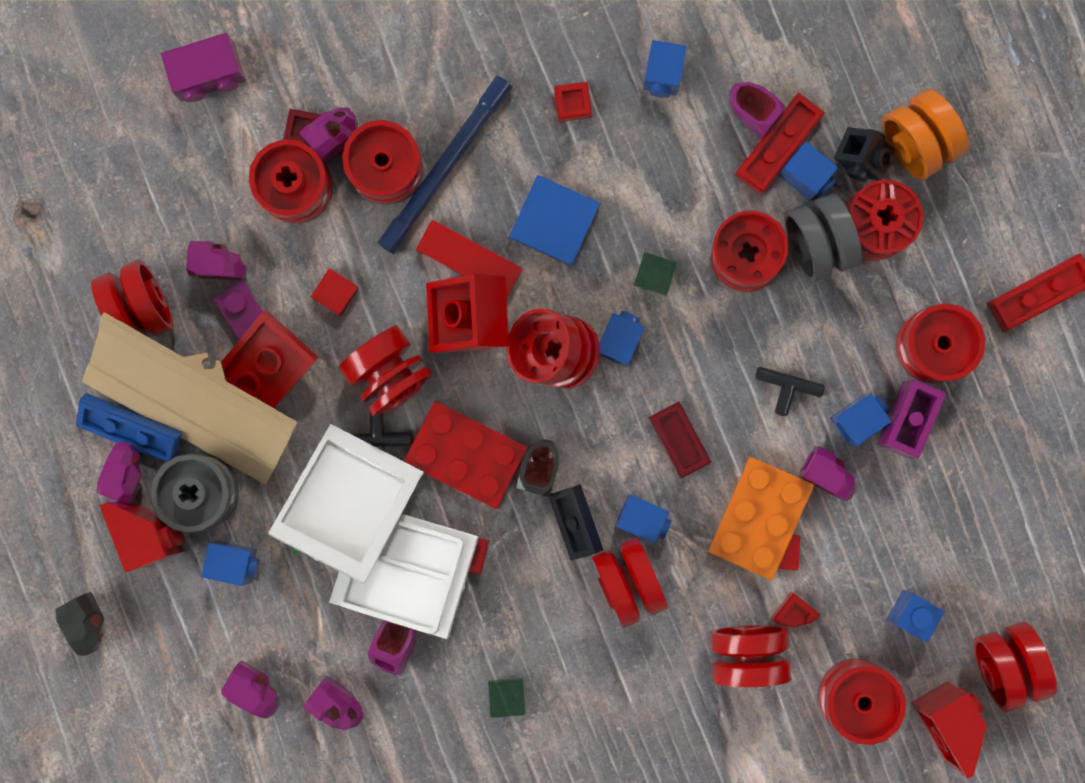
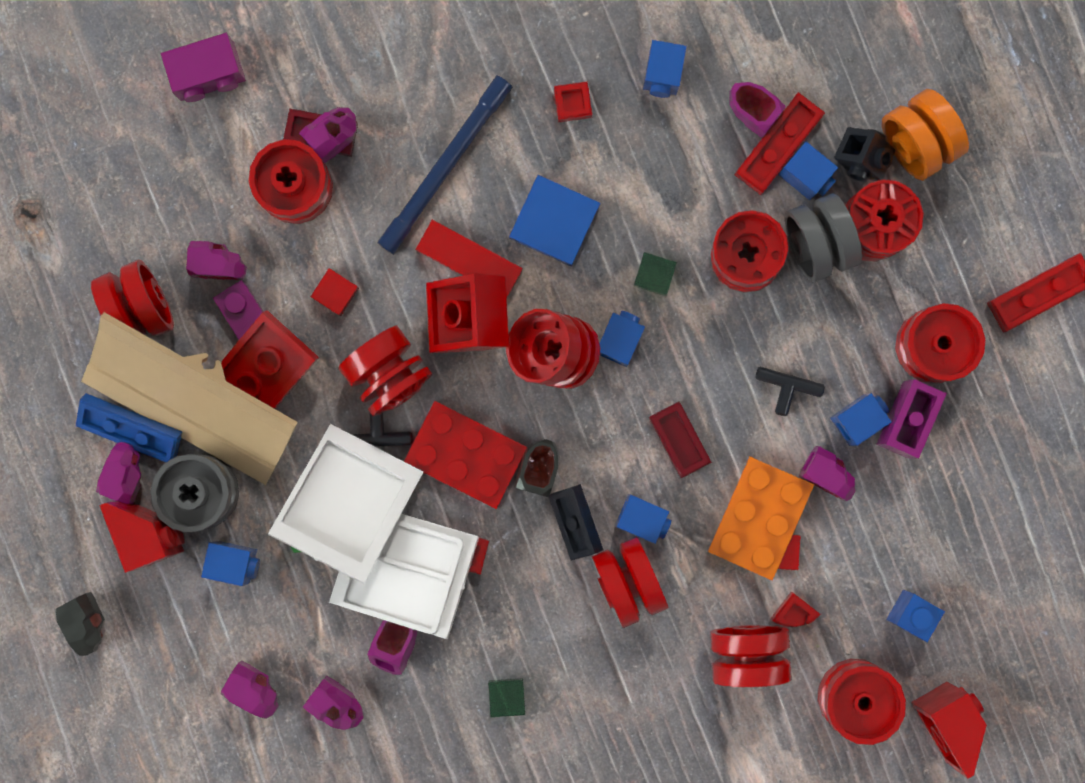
red wheel [342,120,424,205] -> none
red wheel [973,622,1057,712] -> none

